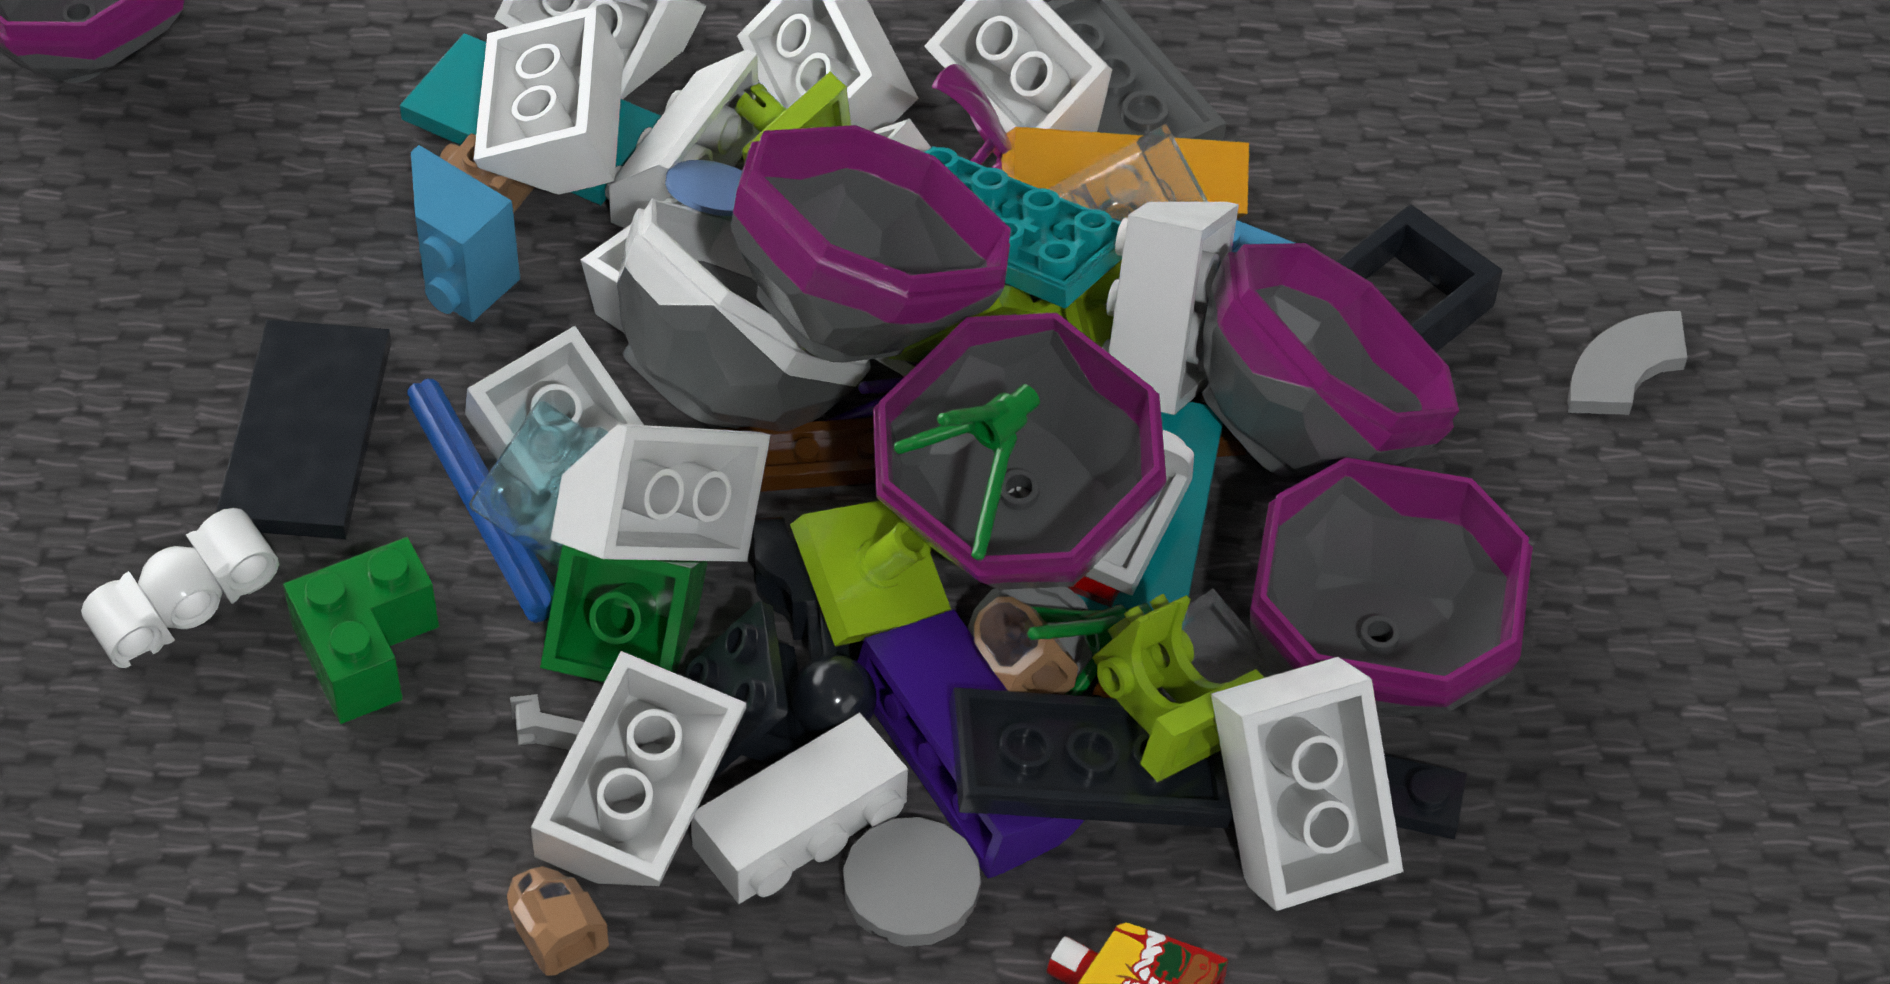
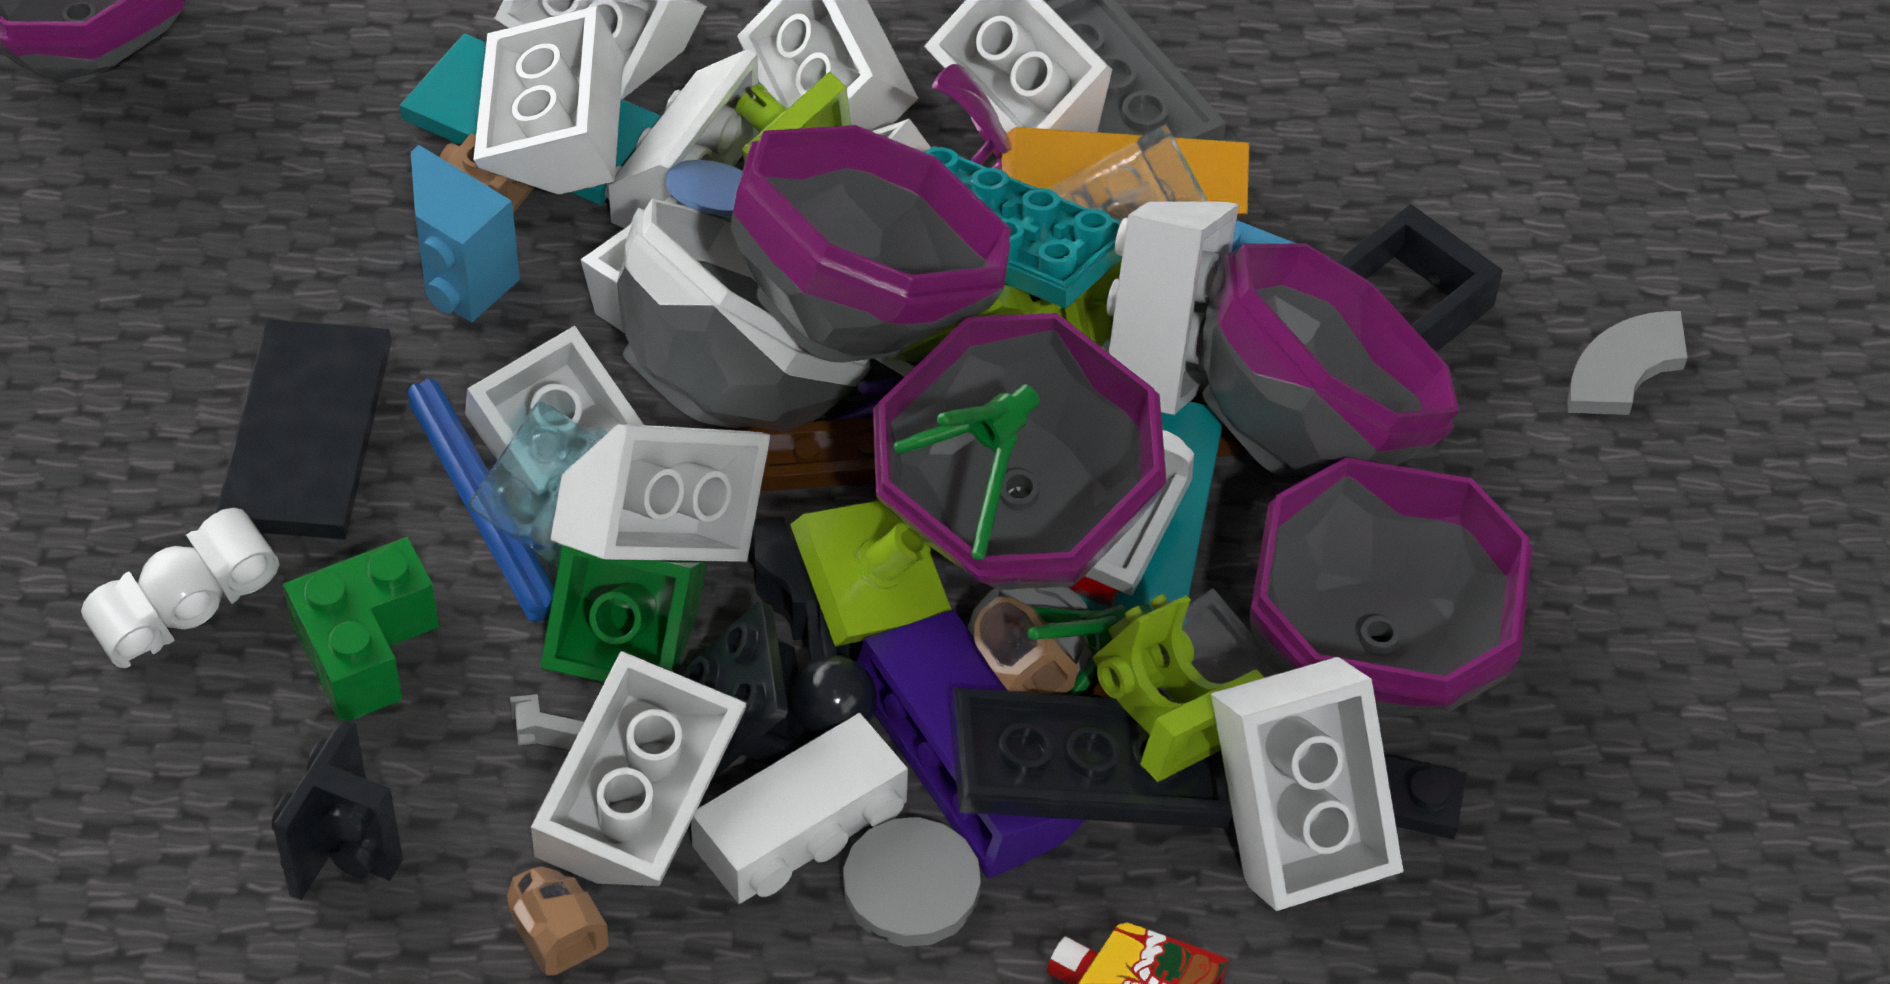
none -> black bracket [271,719,403,901]

